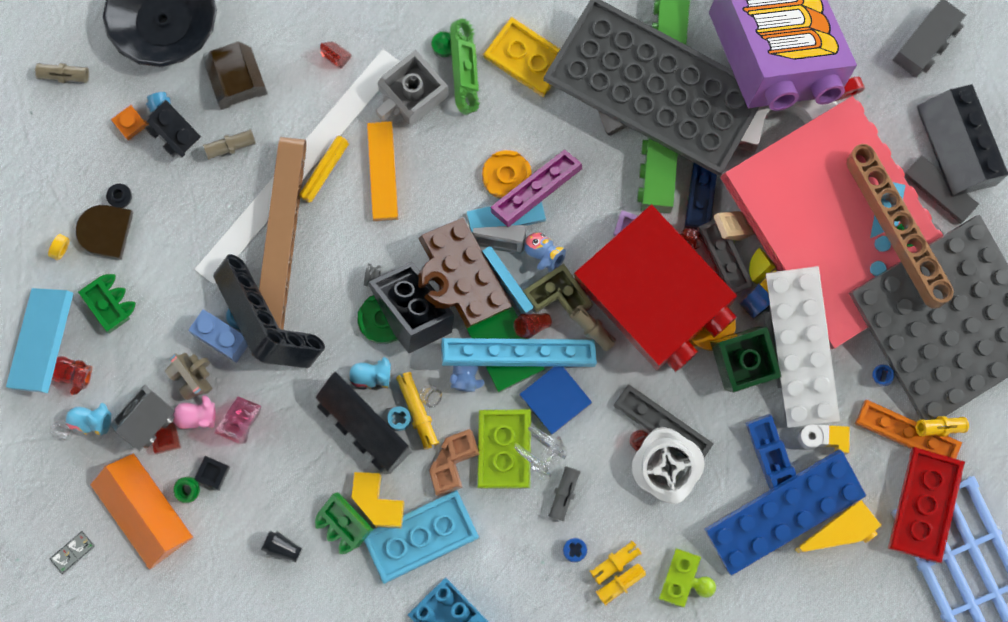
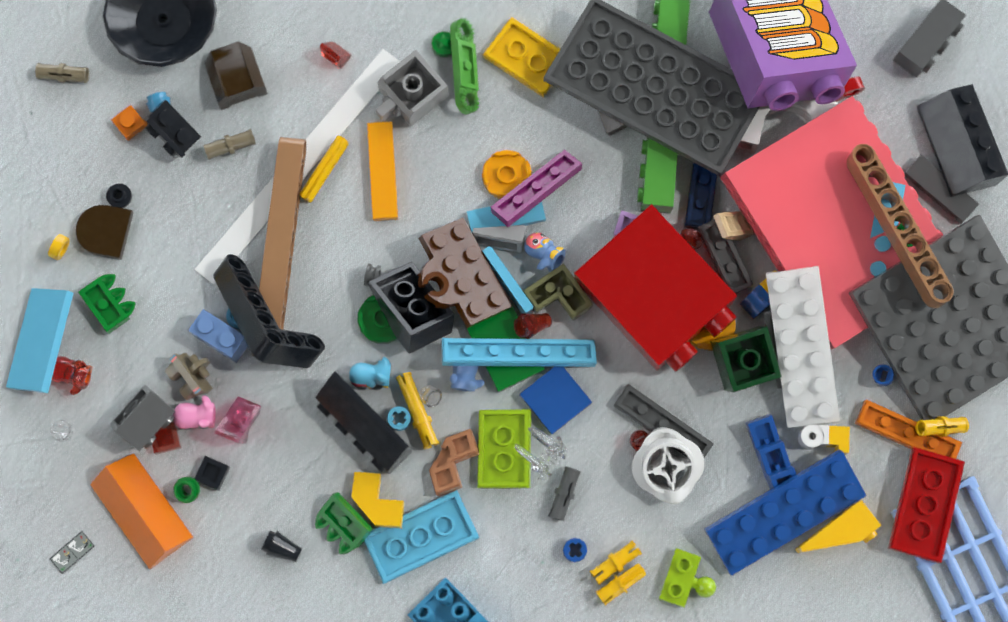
medium azure animal [66,403,112,435] -> none
dark tan pin [570,305,616,351] -> none
neon yellow tile [749,248,775,284] -> none

